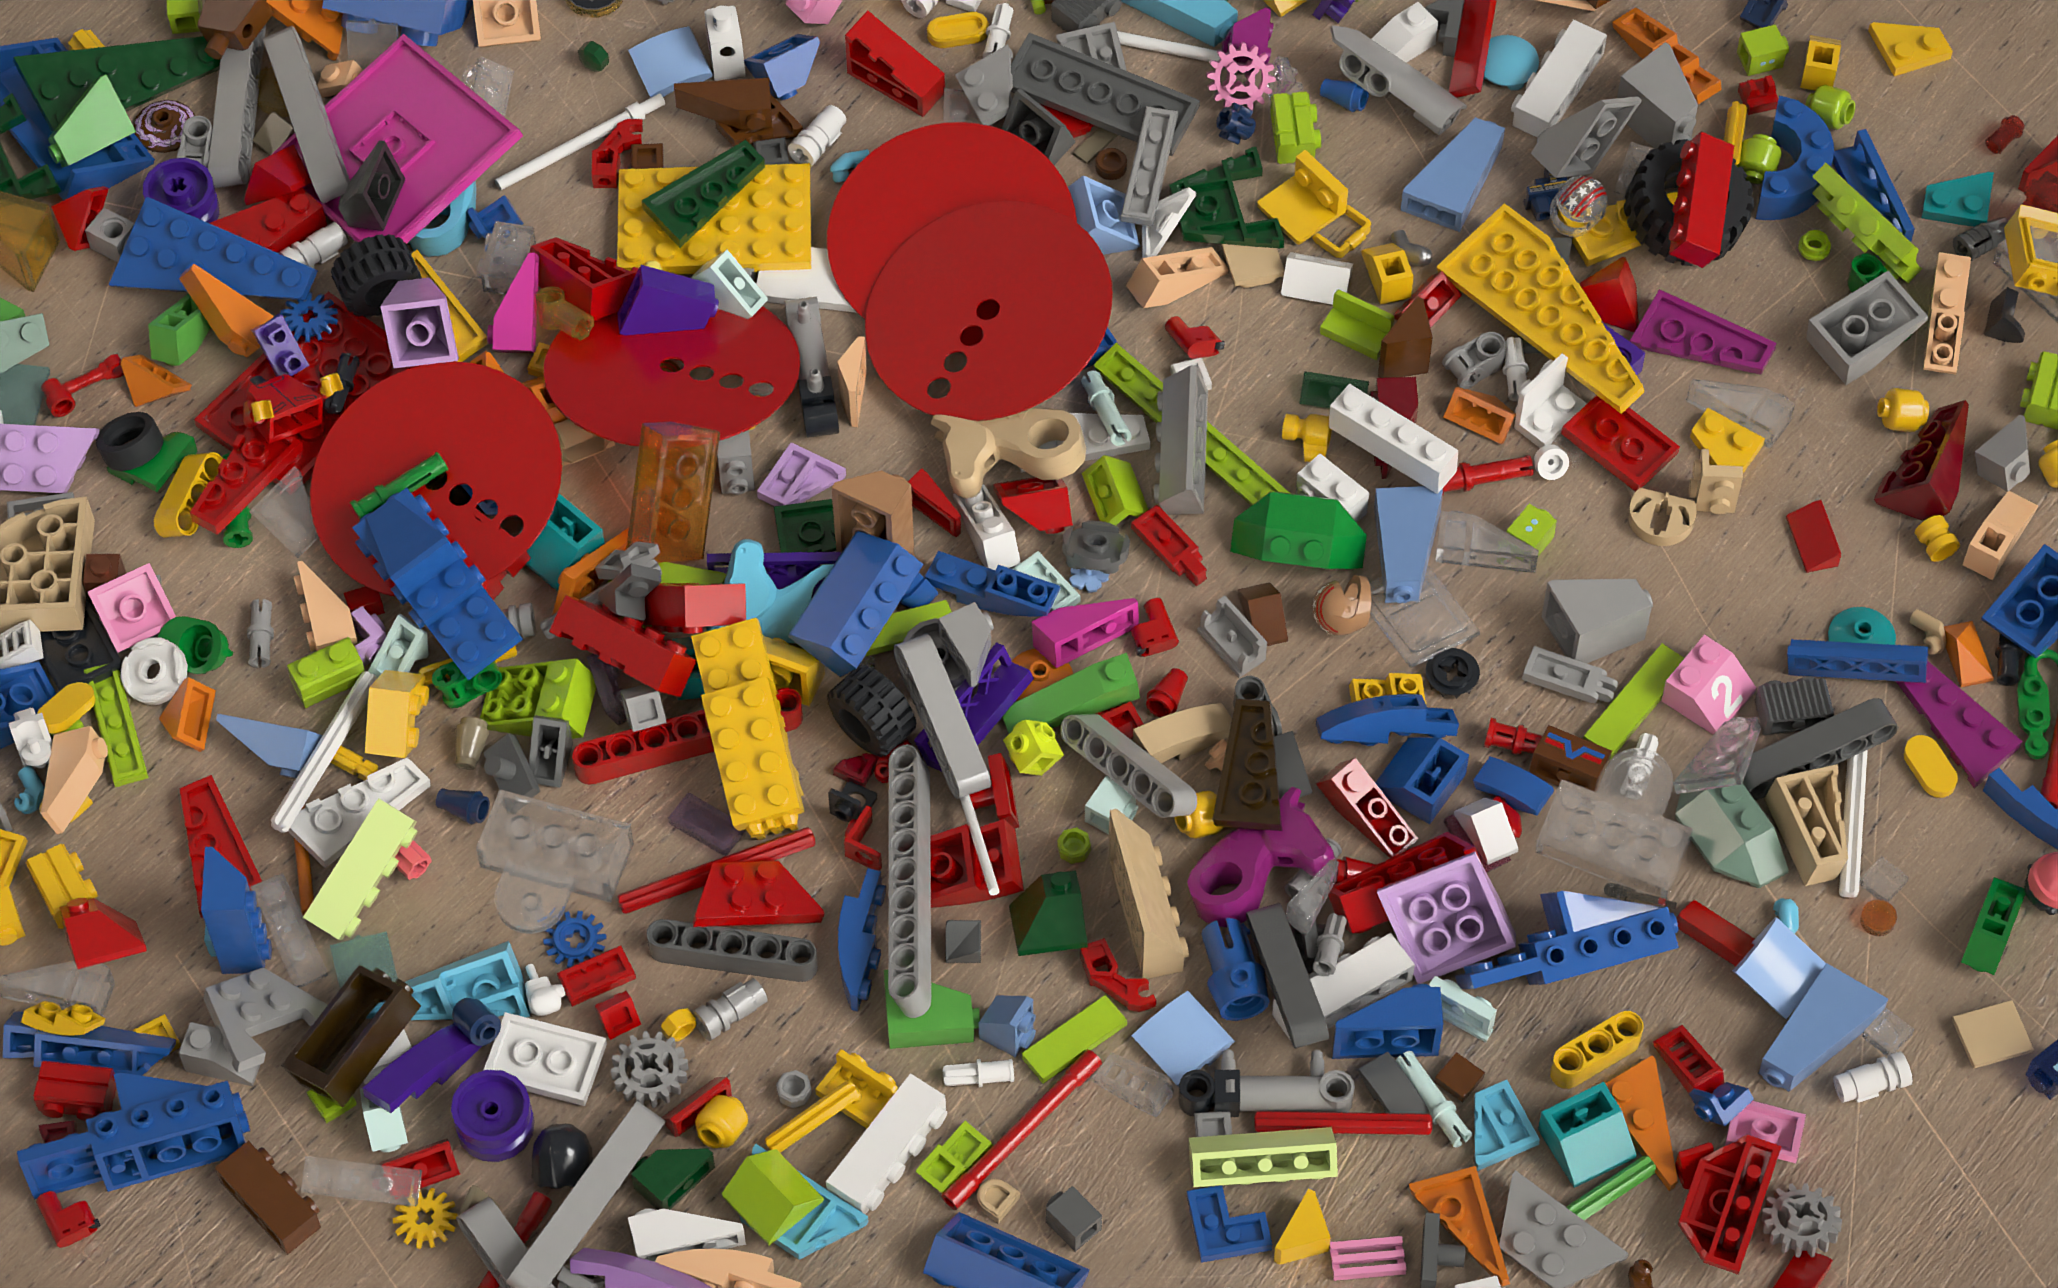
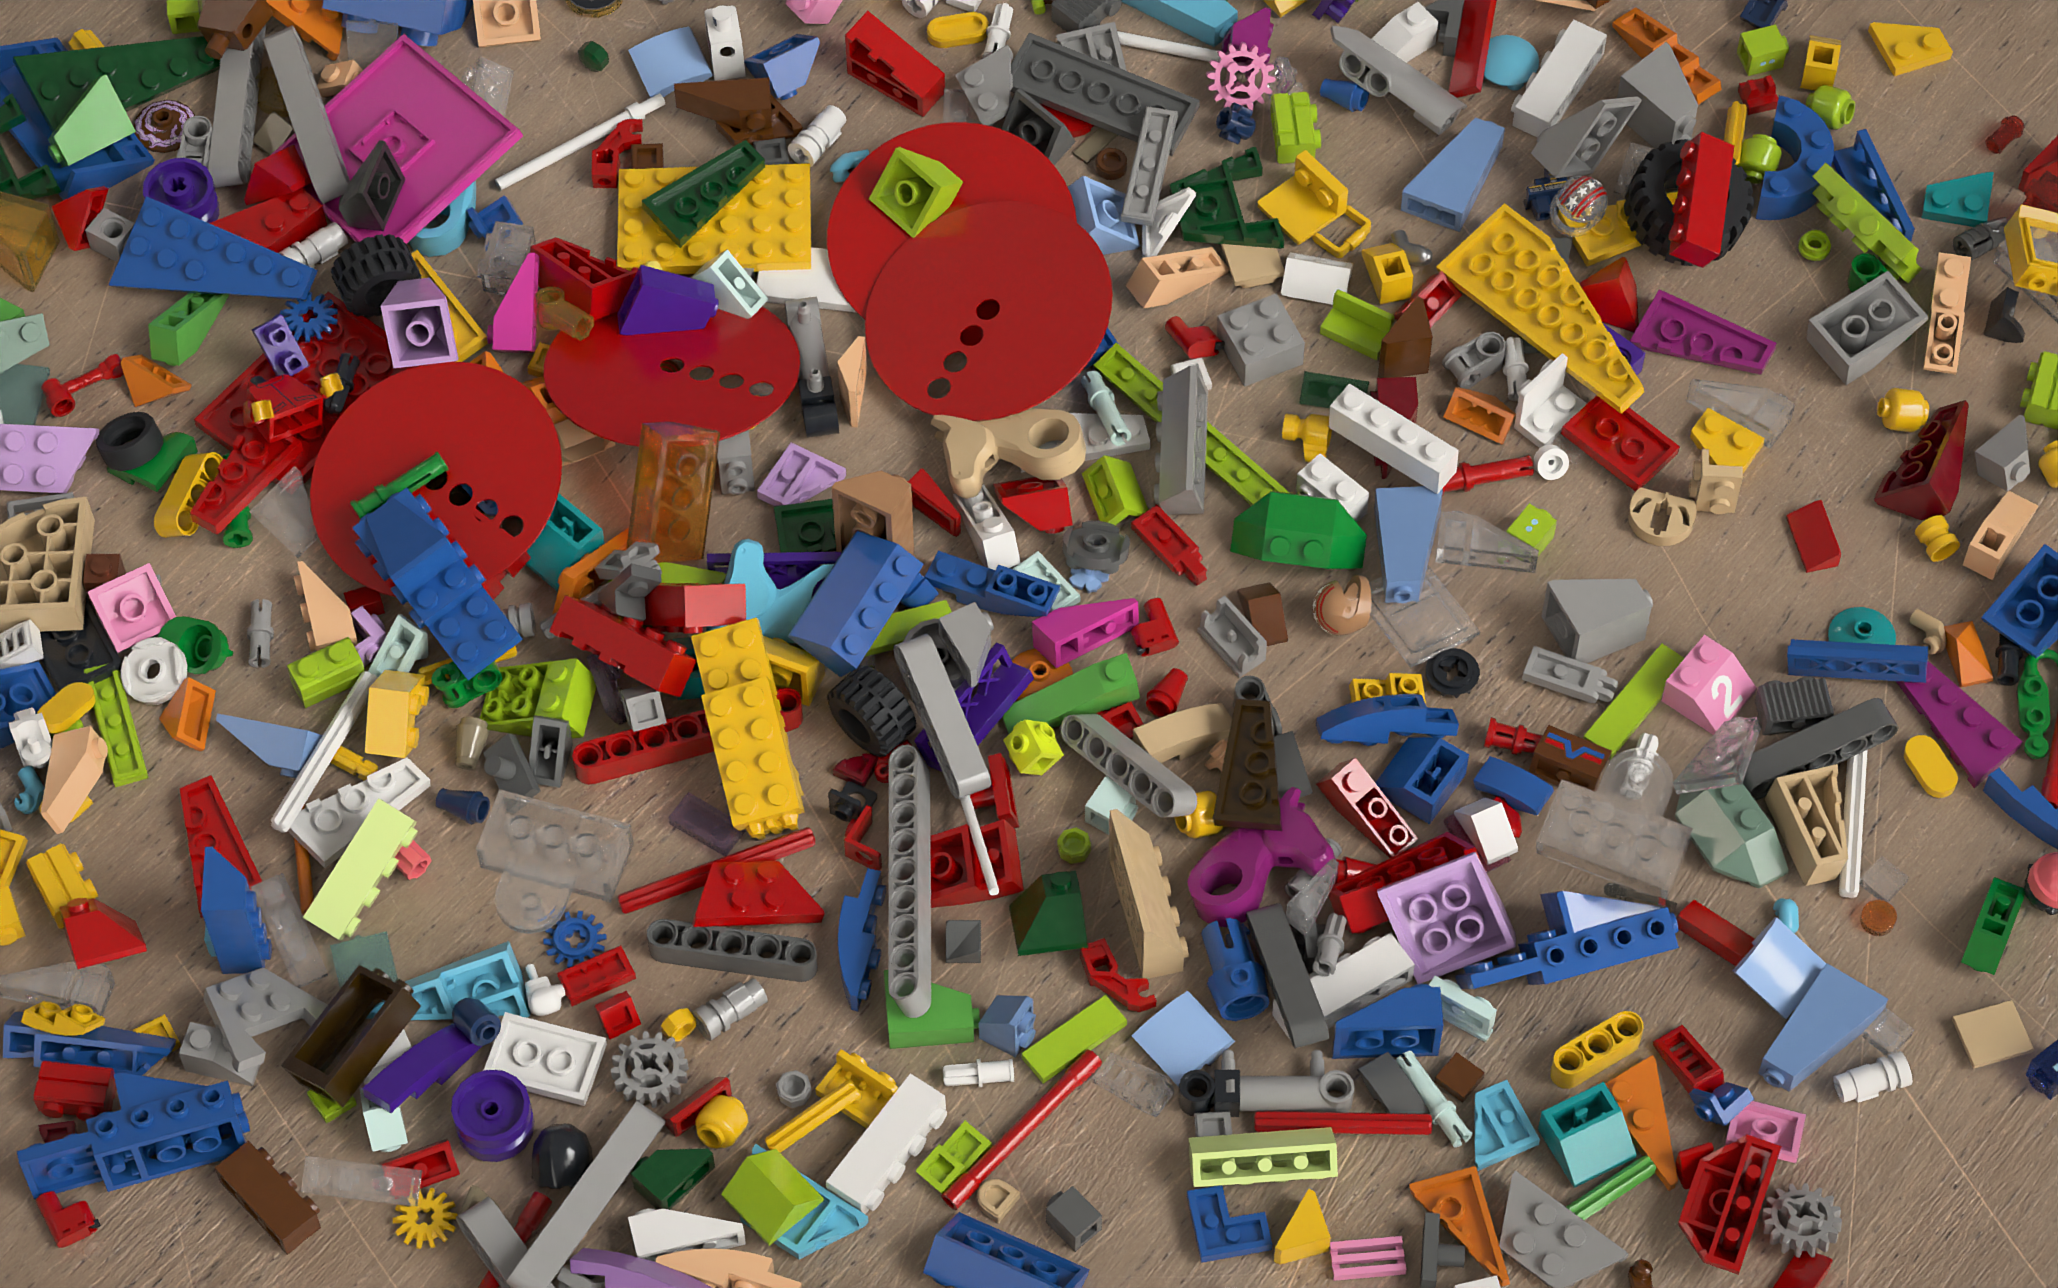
orange slope [179,264,274,358] -> none
none -> lime slope [869,147,963,238]
none -> light grey brick [1217,293,1305,387]

